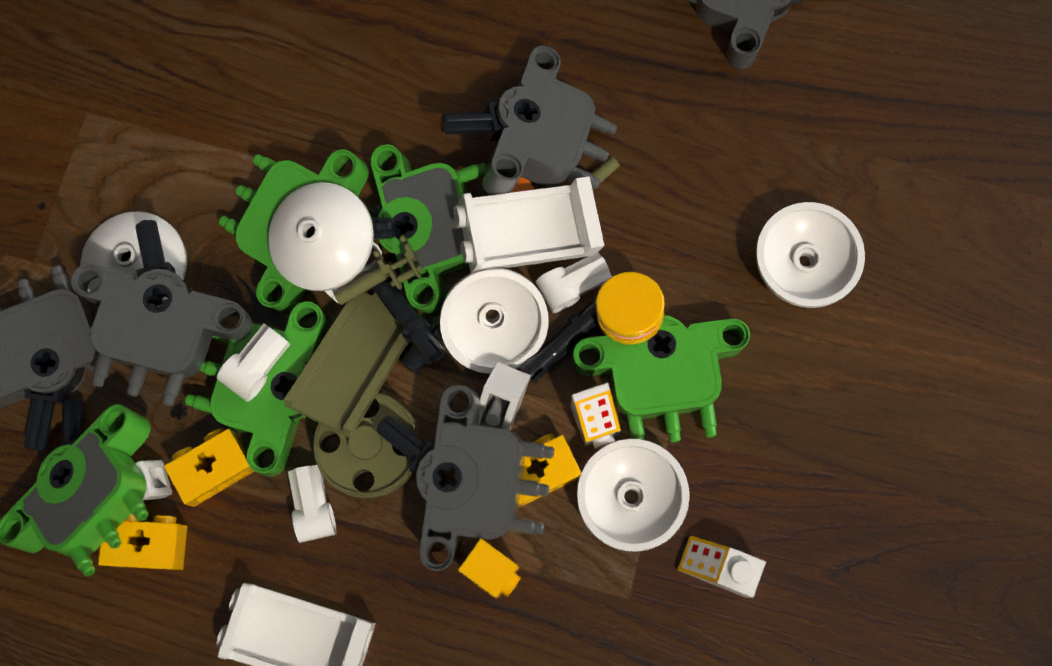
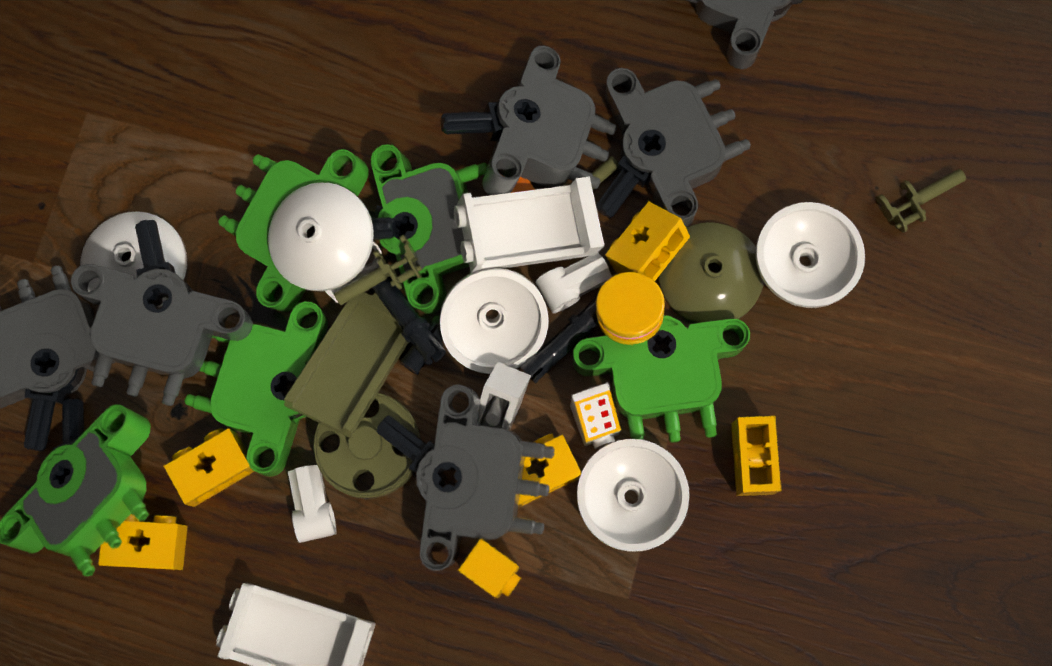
white tile [135,460,172,500] -> none
white piece [217,324,290,402] -> none
white slope [677,535,766,598] -> none
none -> dark grey piece [596,68,751,228]
none -> yellow brick [605,201,690,281]
none -> olive dish [658,222,764,323]
none -> yellow brick [731,416,781,496]
none -> olive piece [876,169,966,233]

